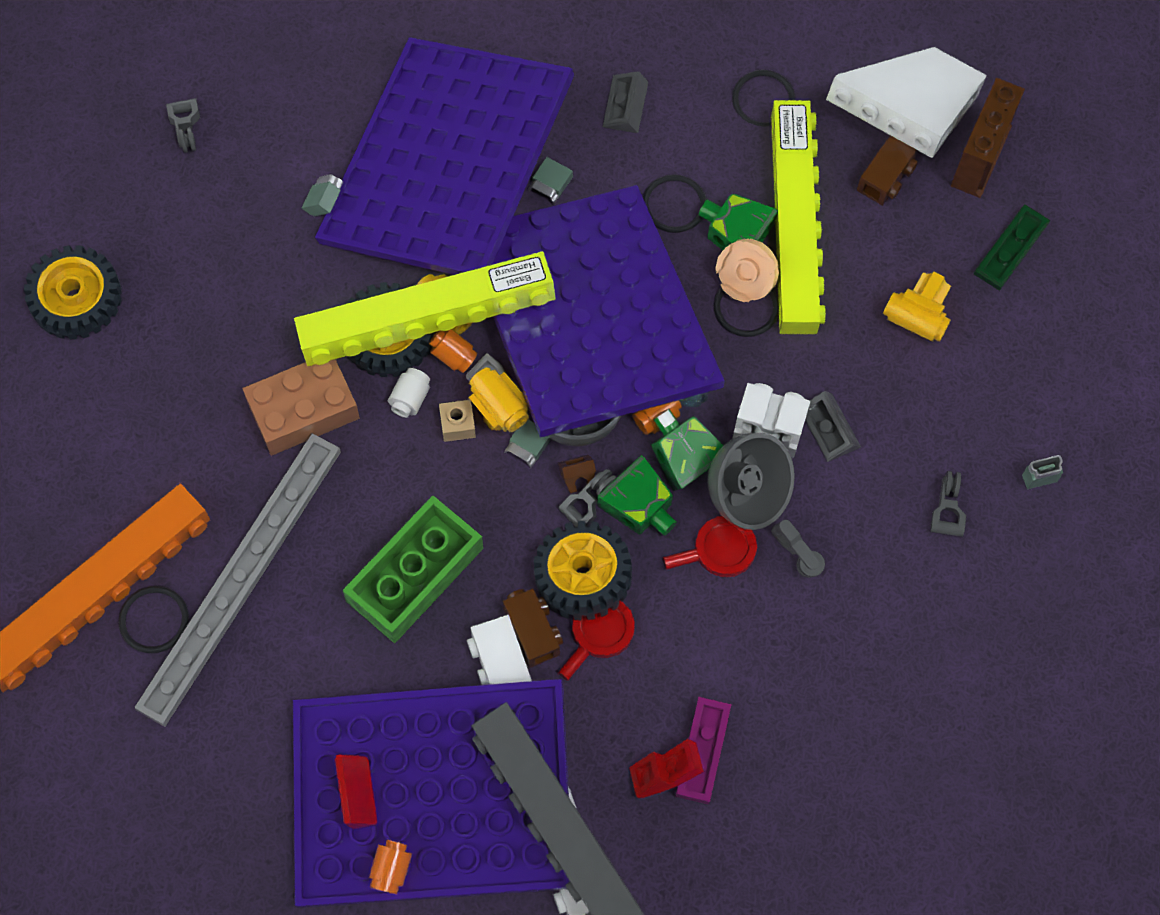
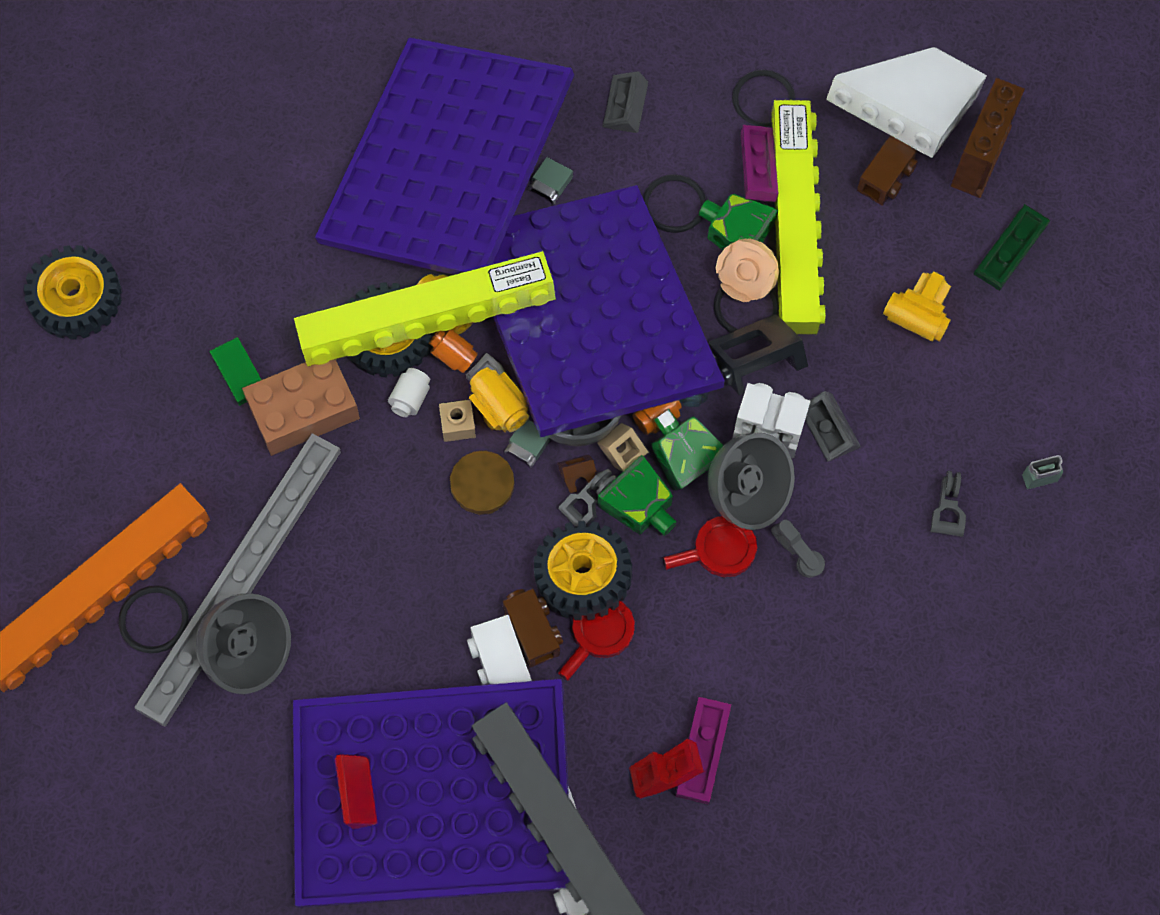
dark grey piece [166,98,200,153] -> none
sand green piece [302,174,343,216] -> none
bright green brick [343,496,483,644] -> none
orange brick [369,840,412,894] -> none
none -> dark grey piece [196,593,291,694]
none -> green tile [209,337,262,406]
none -> pearl gold tile [450,451,514,515]
none -> tan plate [597,423,648,472]
none -> black window [708,314,808,395]
none -> magenta plate [741,125,778,202]

